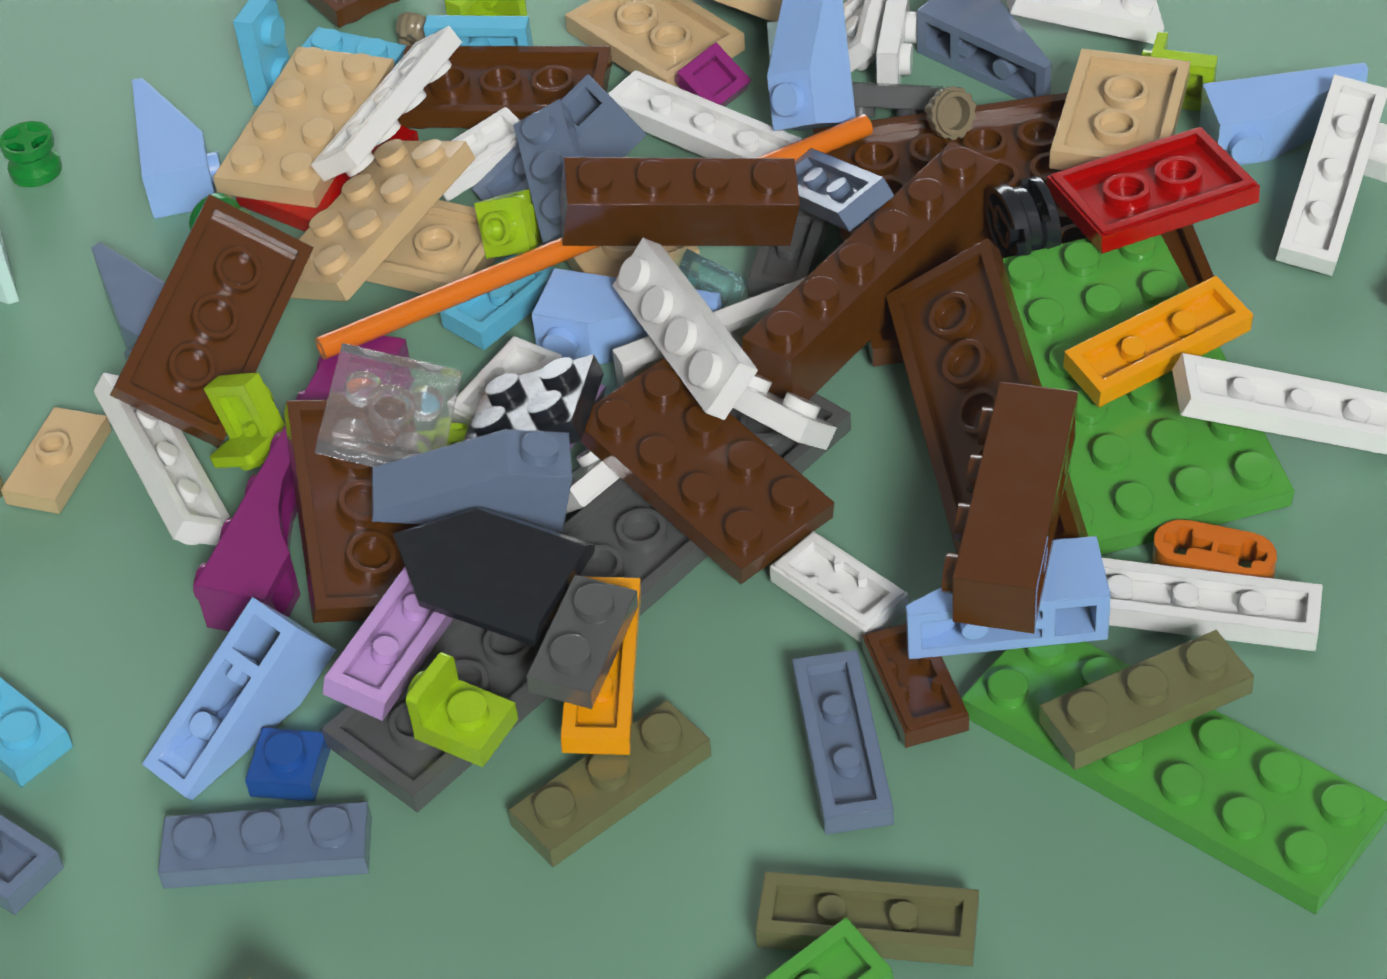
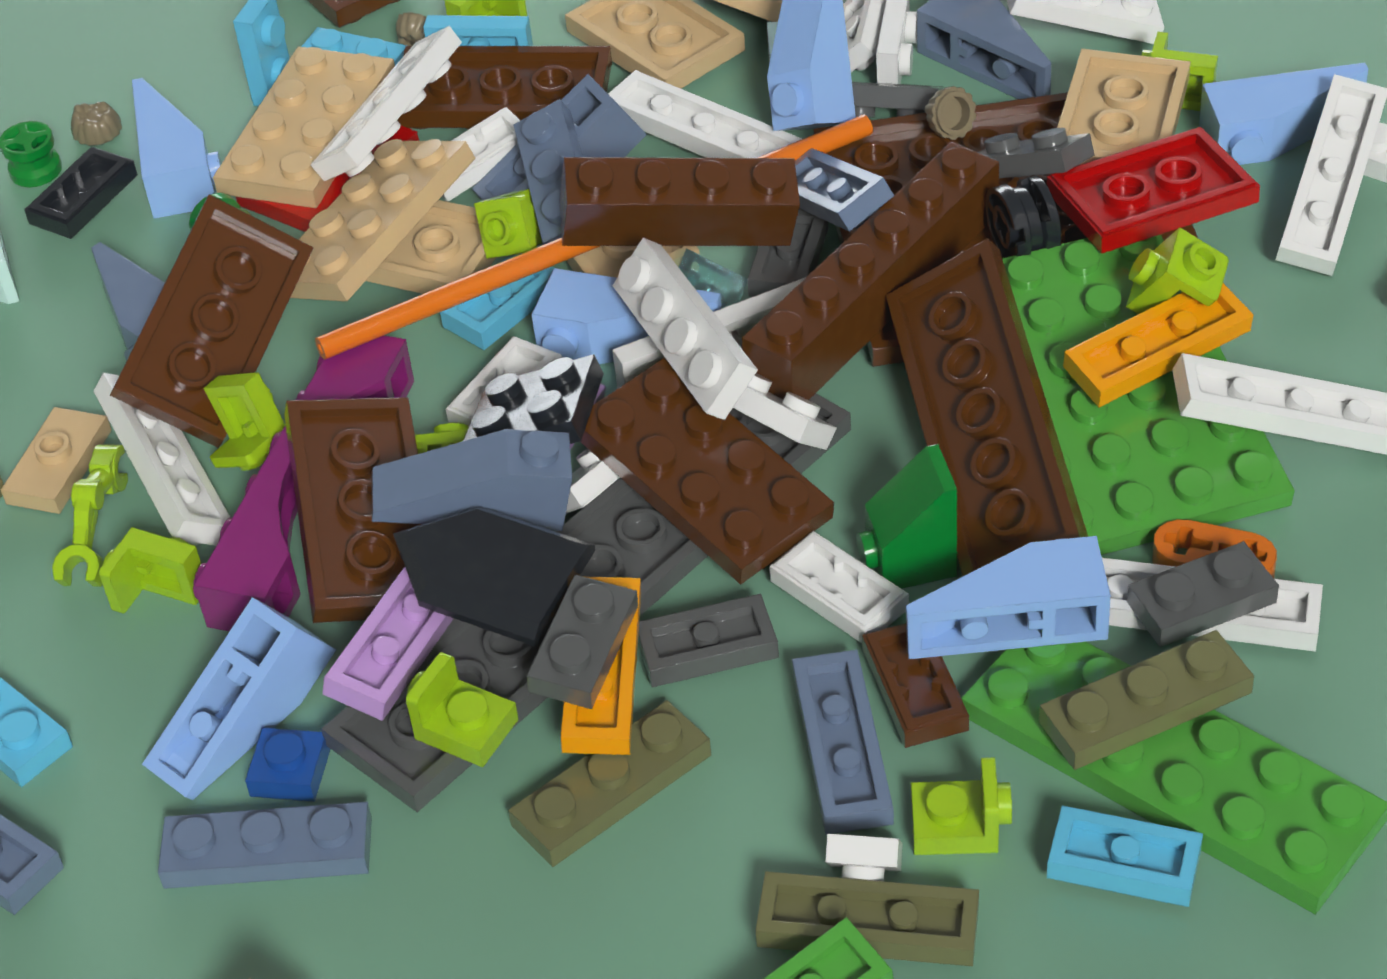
clear plate [315,343,462,467] -> none
magenta plate [674,42,751,107] -> none
reddish brown brick [942,382,1078,634] -> none
none -> black plate [24,146,138,239]
none -> lime piece [52,444,128,587]
none -> dark tan piece [71,101,122,146]
none -> lime bracket [99,527,201,614]
none -> dark grey plate [638,594,779,687]
none -> white plate [825,834,903,881]
none -> green slope [856,444,957,589]
none -> lime bracket [911,757,1012,855]
none -> dark grey plate [977,128,1095,178]
none -> medium azure plate [1047,805,1203,907]
none -> lime bracket [1126,227,1229,314]
none -> dark grey plate [1127,541,1279,647]

